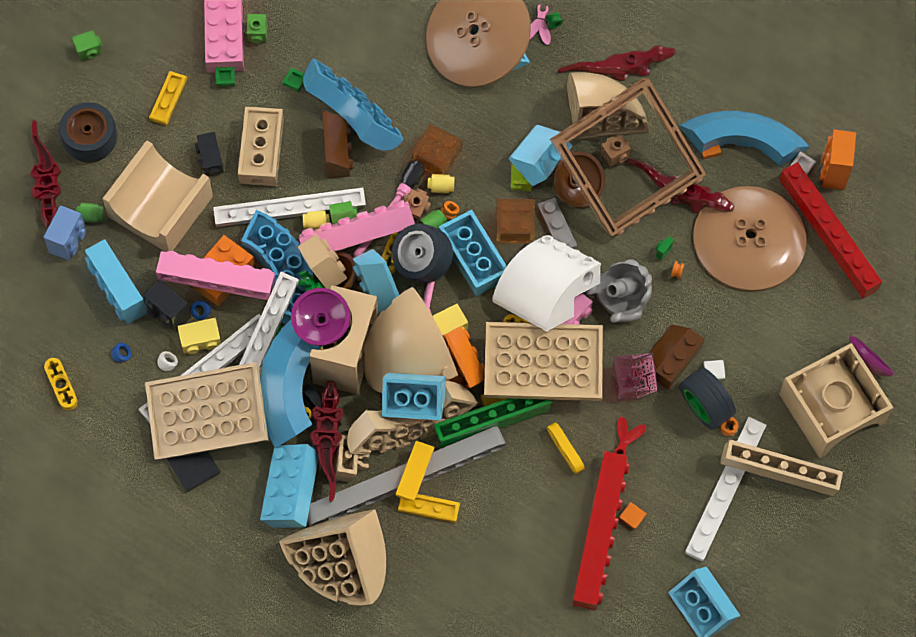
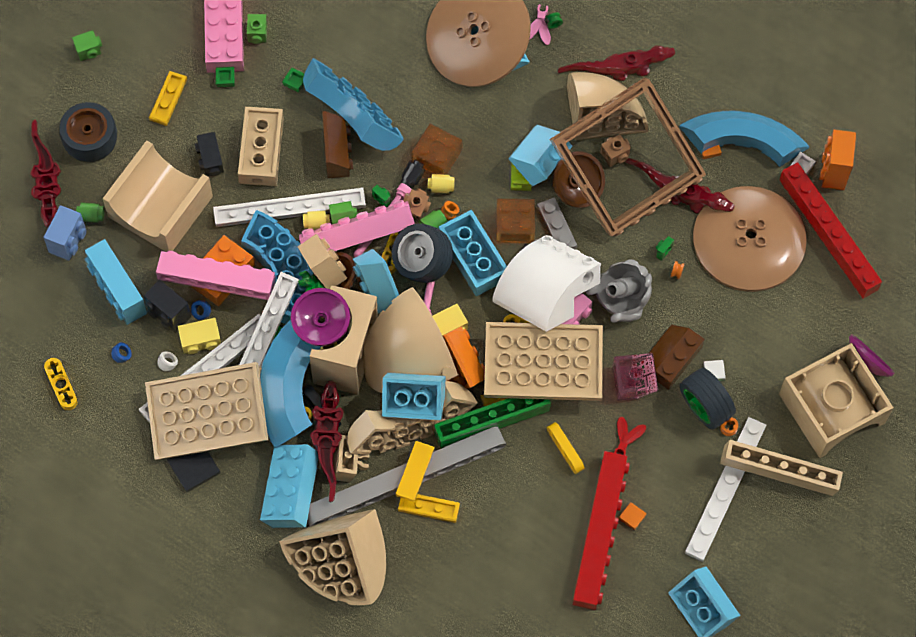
none -> green plate [372,185,391,208]

